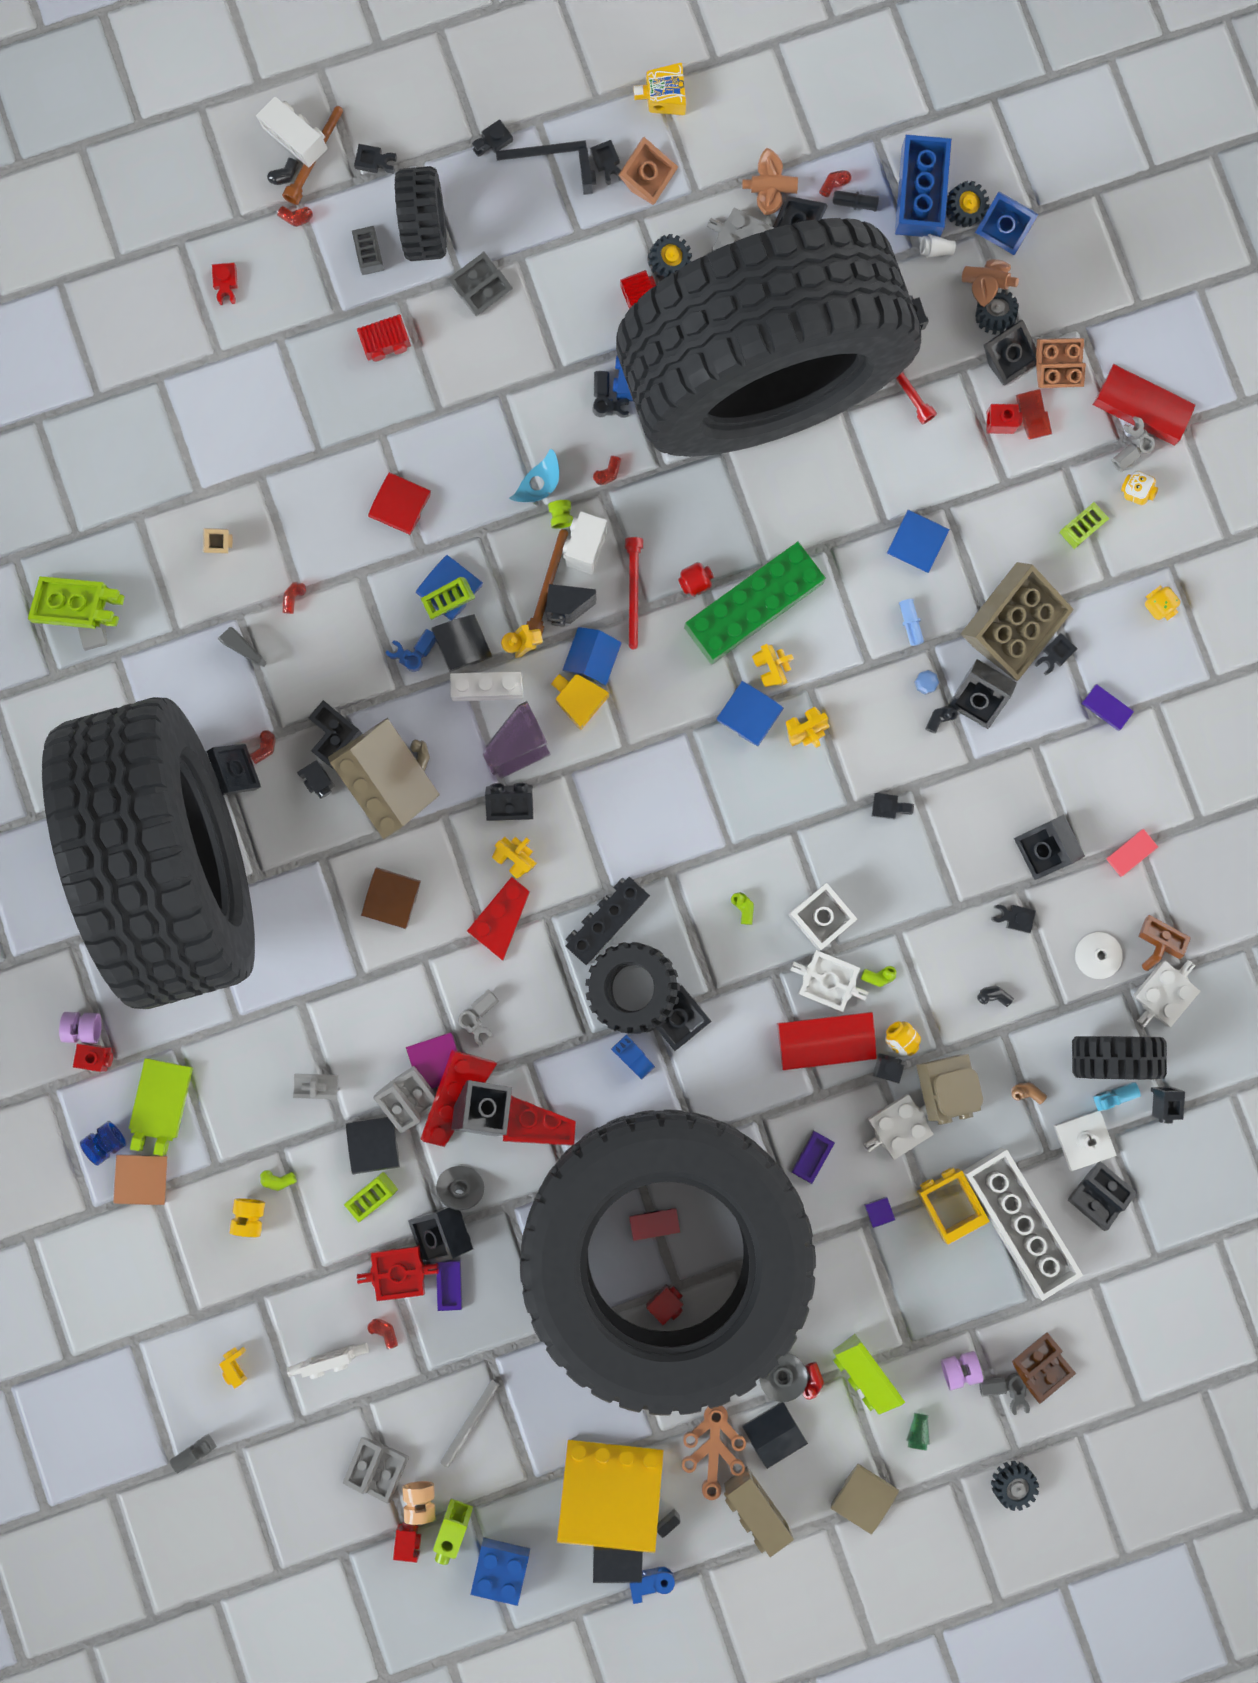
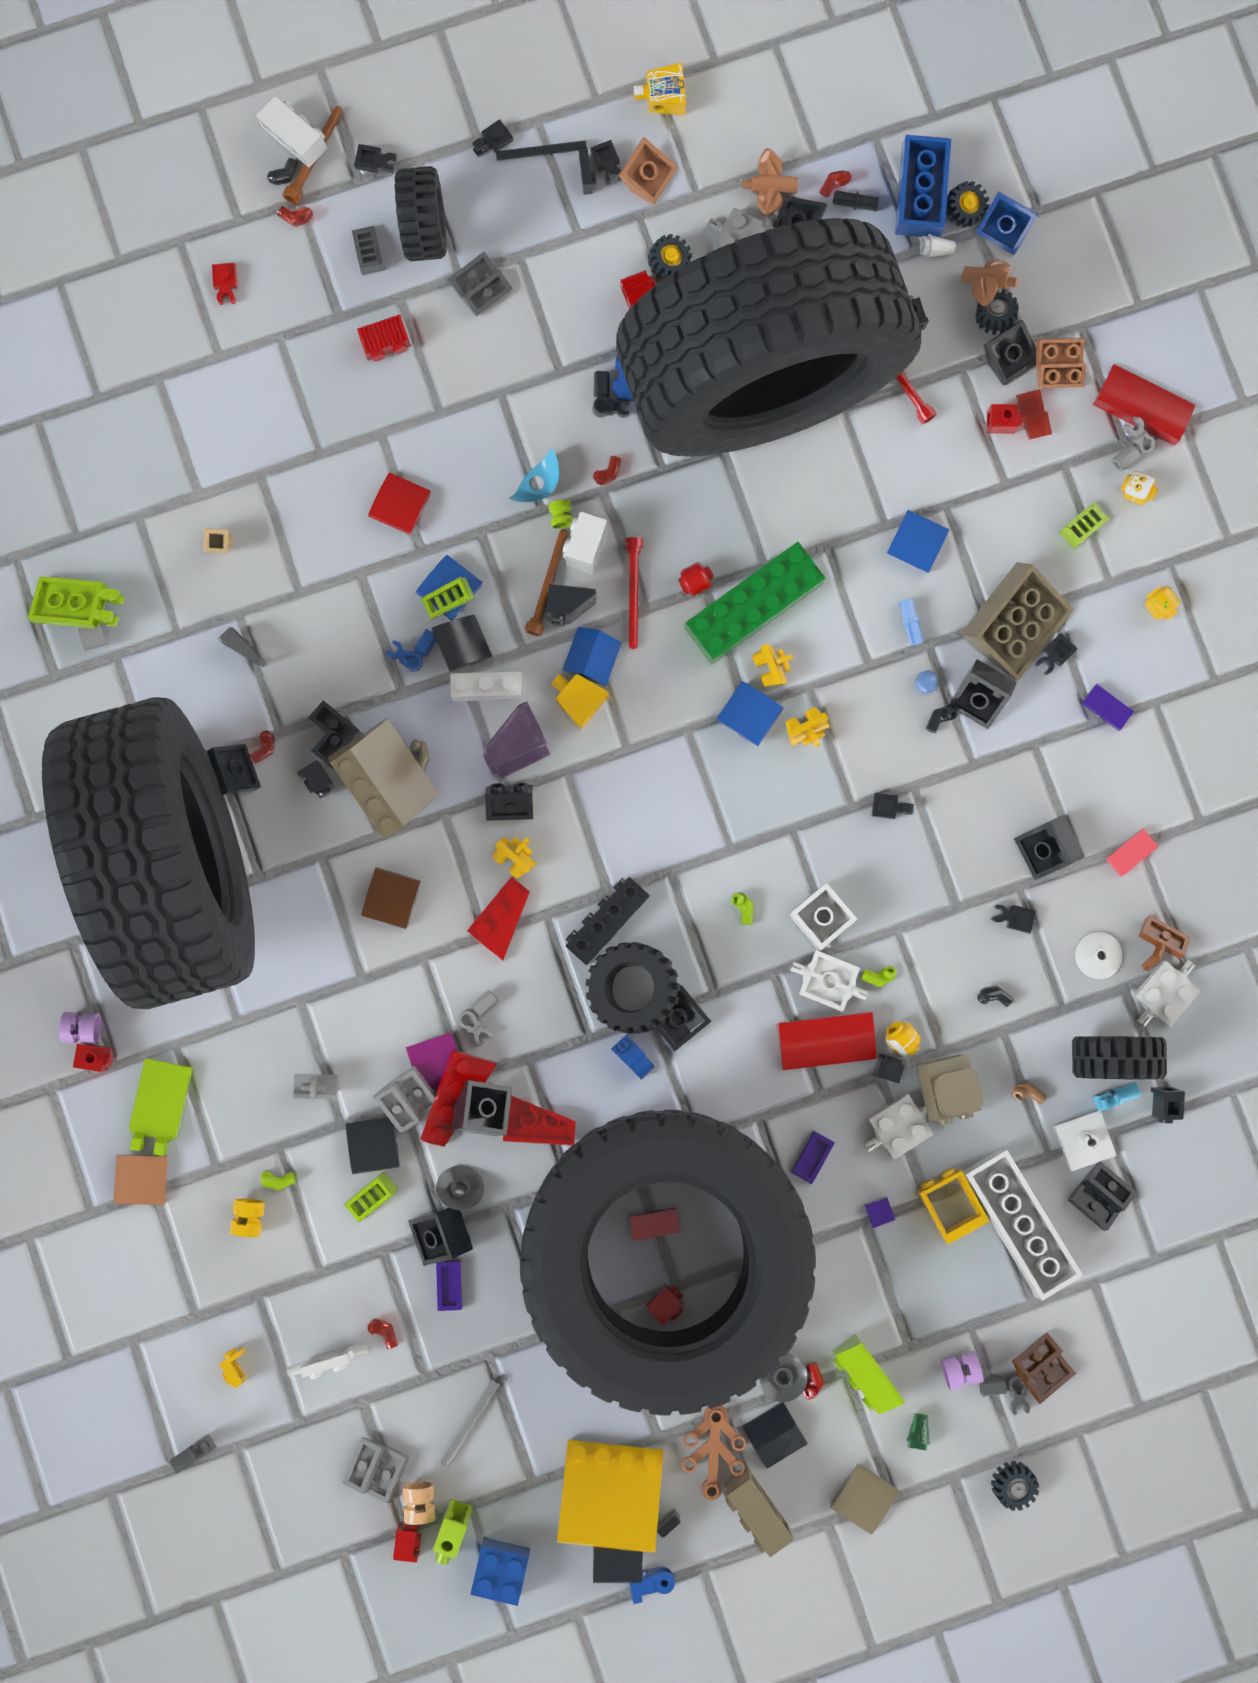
clear blue wheel [80,1121,127,1166] -> none
clear red arm [282,582,306,614] -> none
red plate [357,1246,439,1301] -> none
yellow hips [501,625,543,658] -> none

